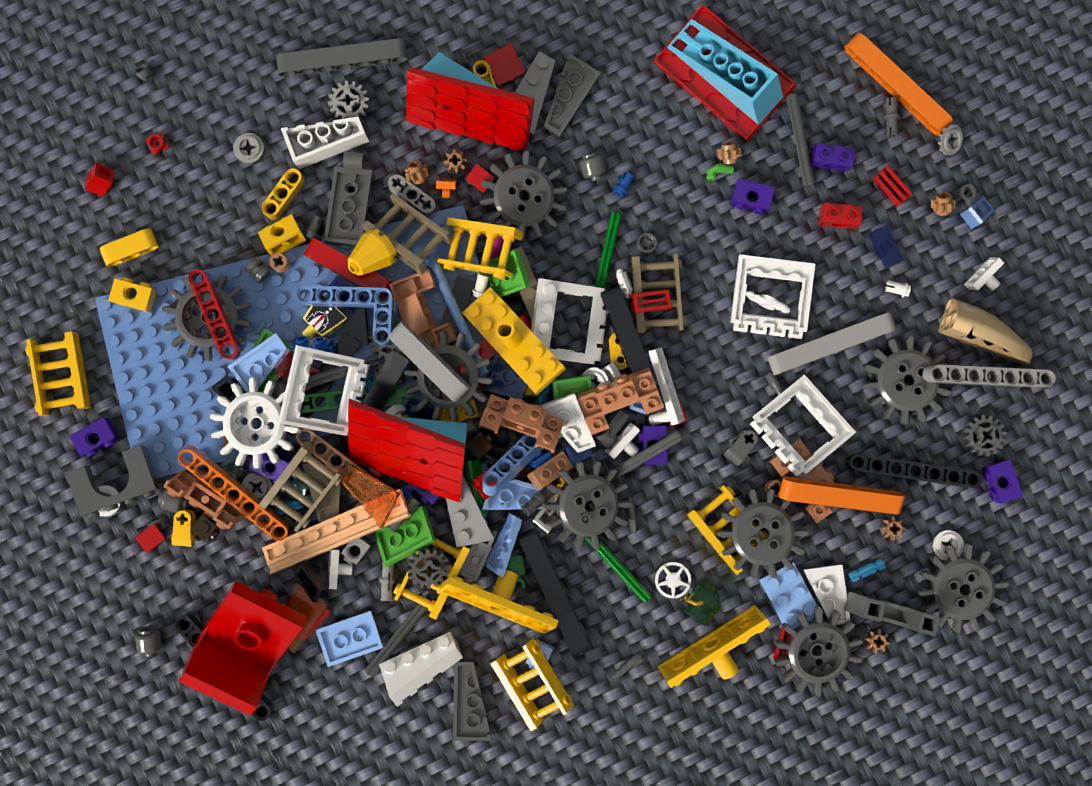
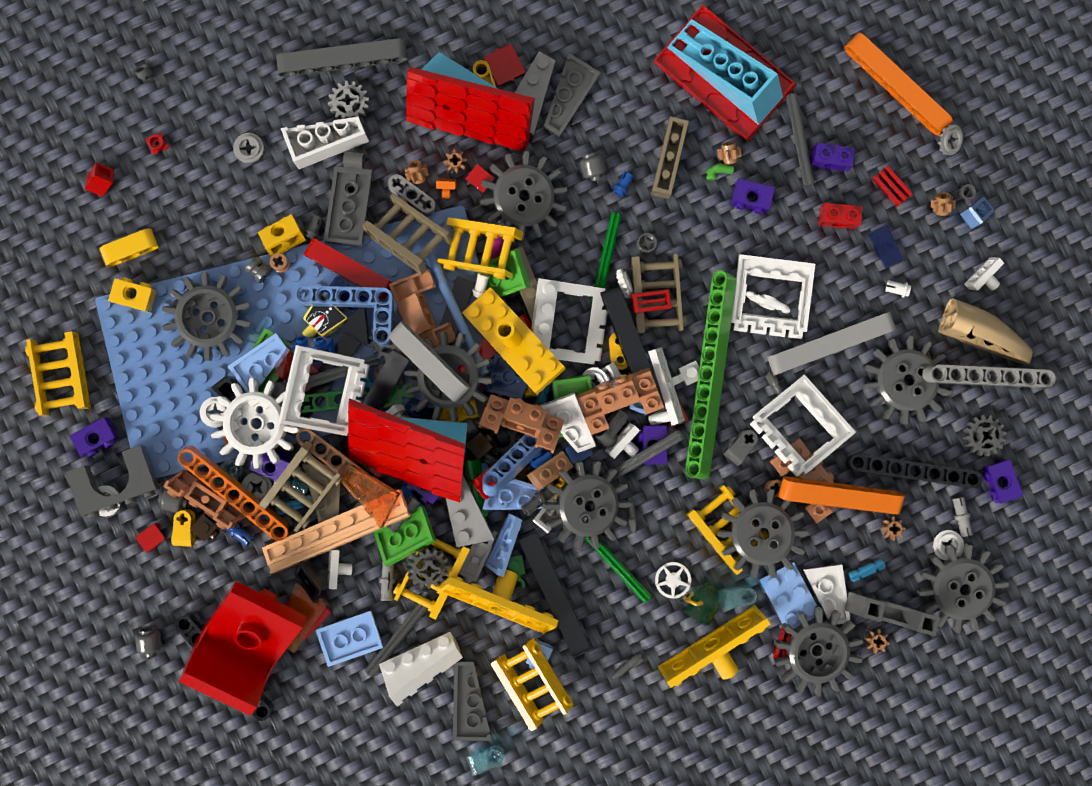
red beam [188,269,241,360] -> none
yellow beam [262,168,305,220] -> none
light grey brick [341,537,372,565] -> none
yellow cone [348,229,396,275] -> none
dark grey pin [884,97,900,137] -> none
none -> white gear [200,397,227,428]
none -> blue axle [226,524,254,547]
none -> clear light blue piece [465,745,505,776]
none -> dark tan brick [651,116,689,199]
none -> white plate [672,361,699,386]
none -> bright green beam [686,270,737,479]
none -> clear light blue piece [718,586,757,610]
none -> light grey pin [952,497,973,537]

